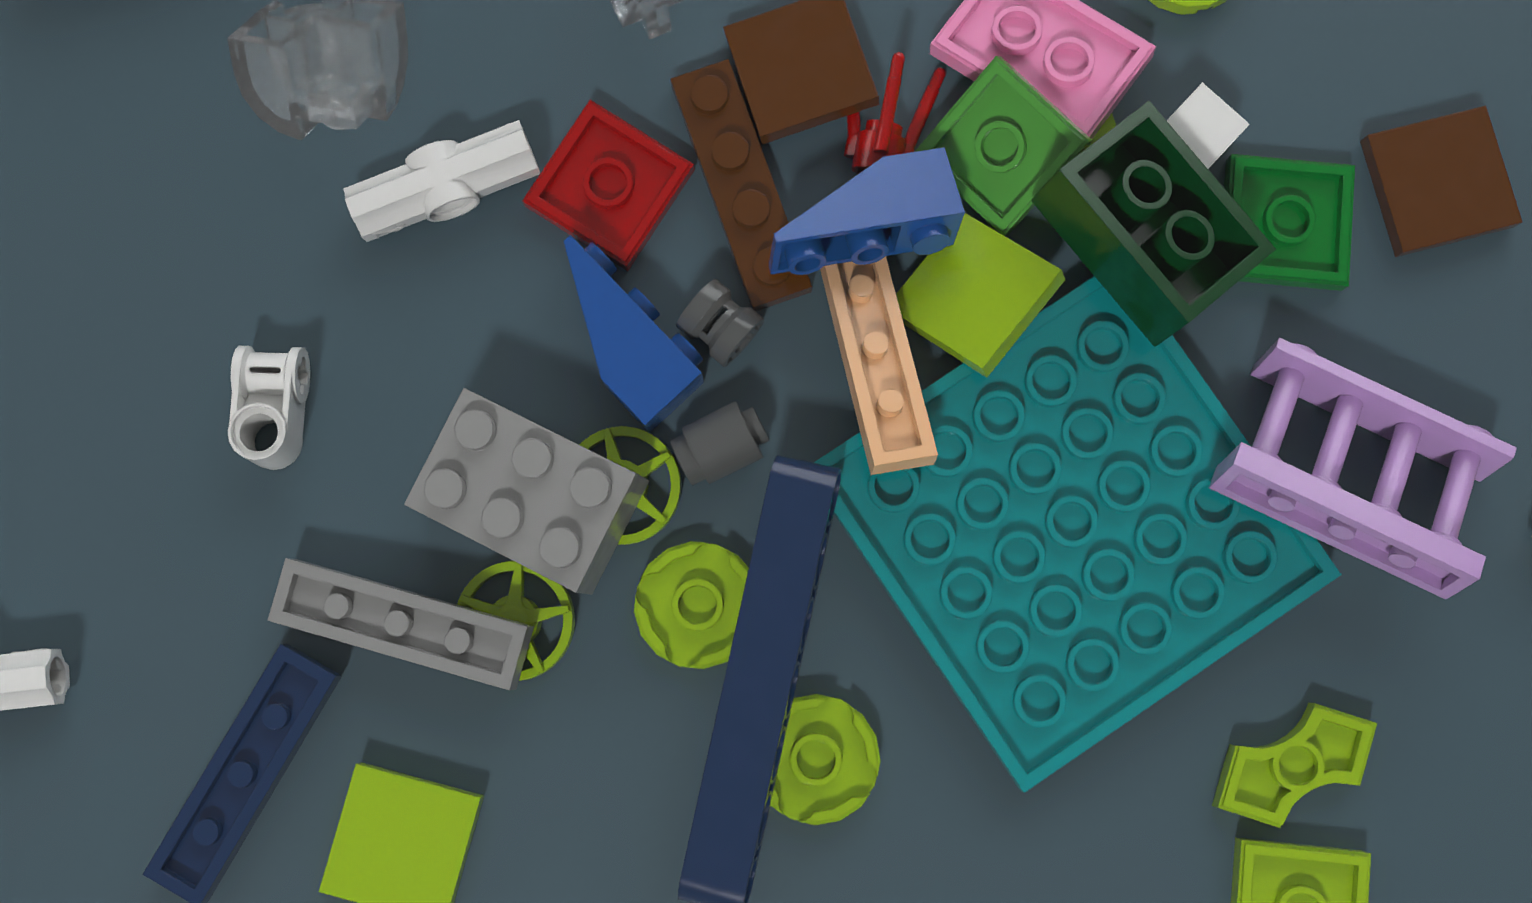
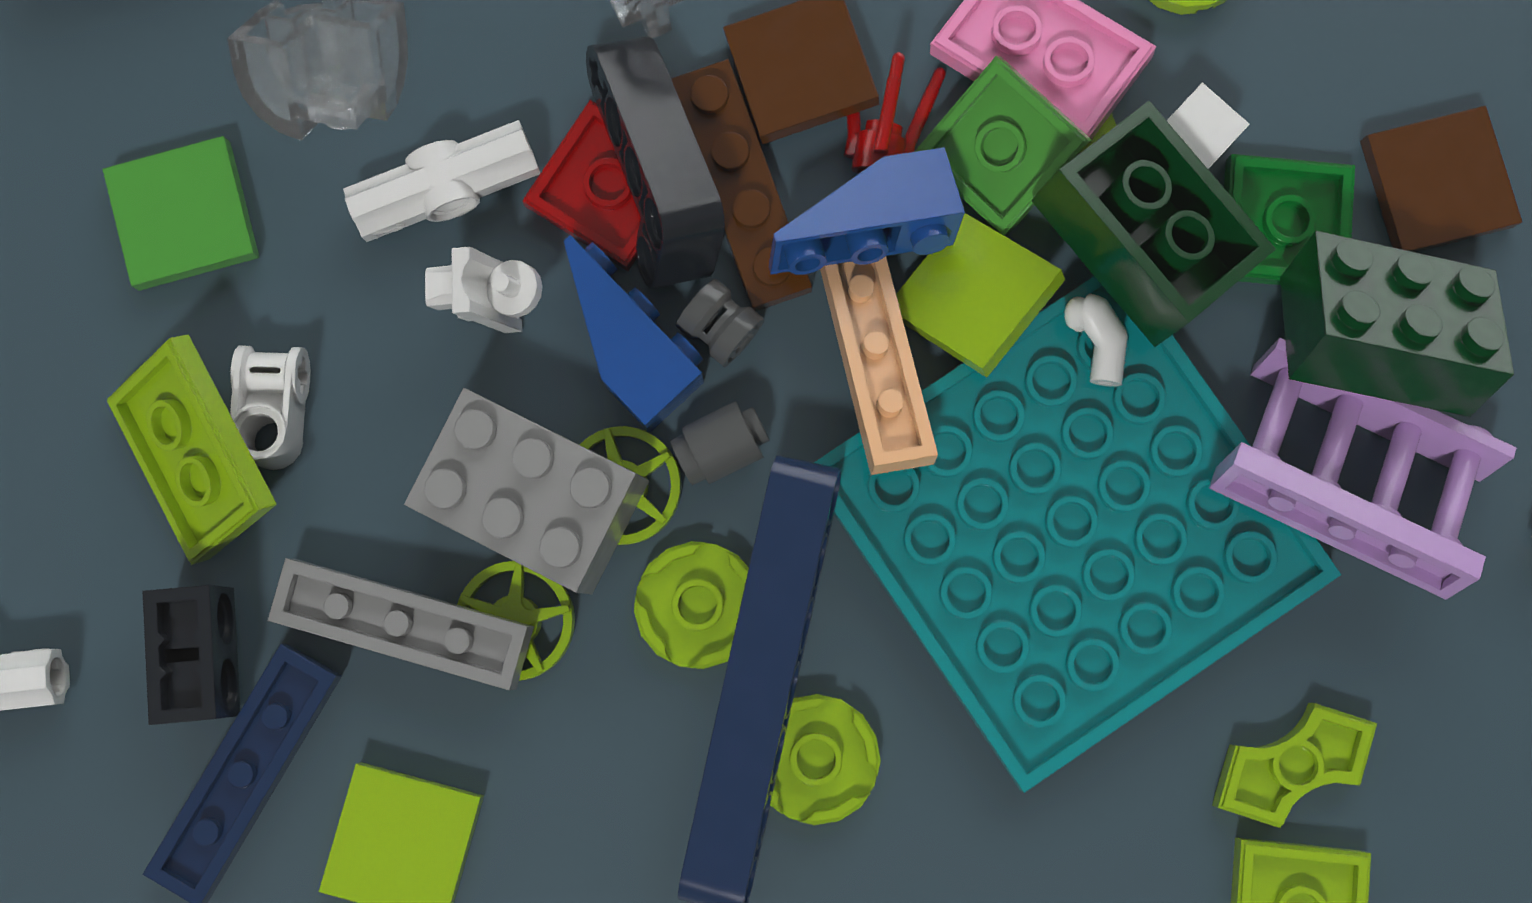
none -> bright green tile [103,136,260,291]
none -> lime tile [107,334,277,565]
none -> black brick [142,585,240,725]
none -> white hips [425,246,543,333]
none -> black beam [586,36,725,289]
none -> white arm [1064,294,1128,386]
none -> dark green brick [1280,231,1514,417]

